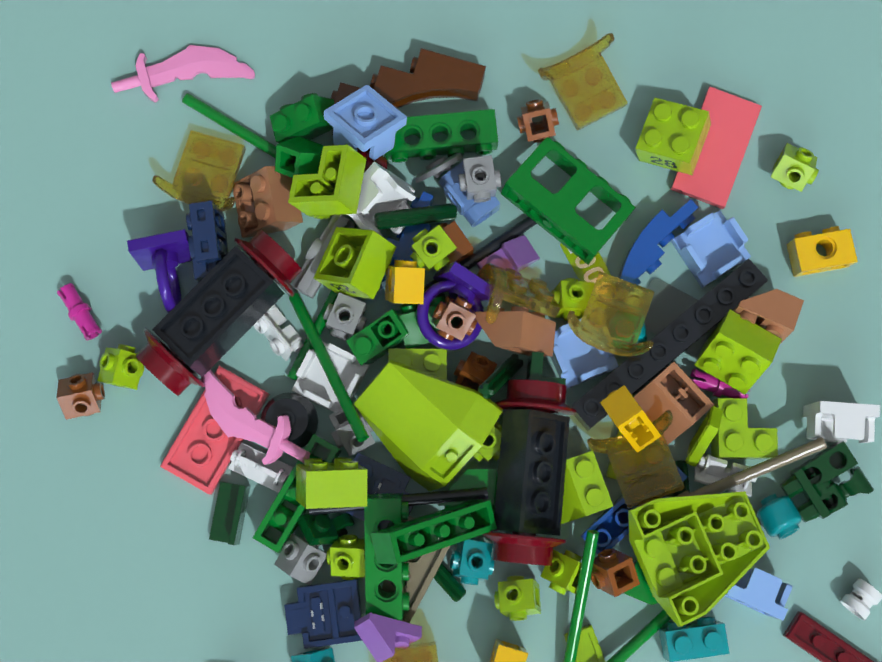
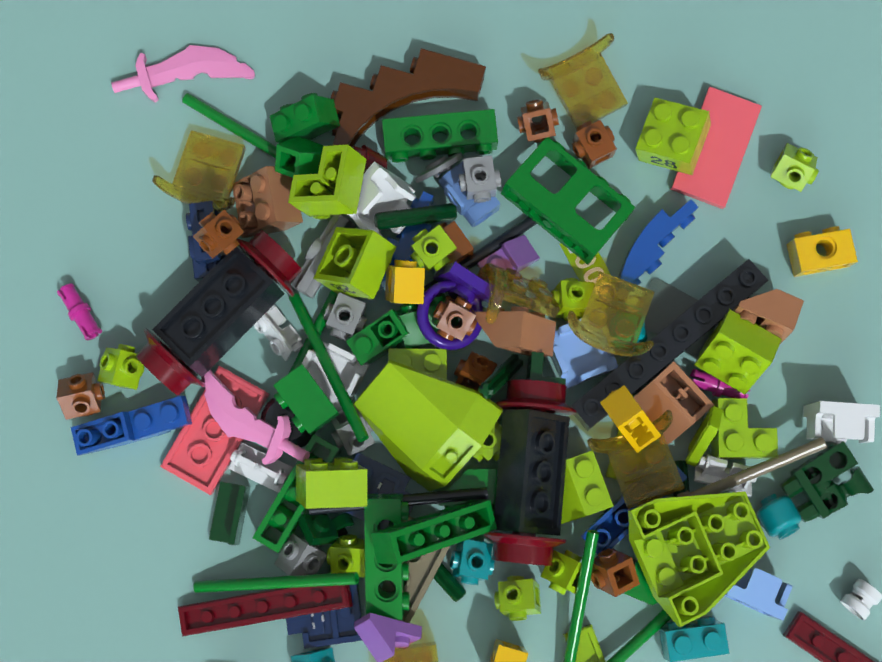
dark purple tile [127,229,192,313] -> none
light blue panel [324,85,407,160] -> none
light blue panel [671,210,751,288] -> none
none -> blue slope [71,396,192,456]
none -> dark red tile [178,585,353,637]
none -> dark orange brick [193,209,244,259]
none -> green piece [193,572,359,593]
none -> green brick [273,364,339,435]
none -> dark orange brick [572,120,617,169]

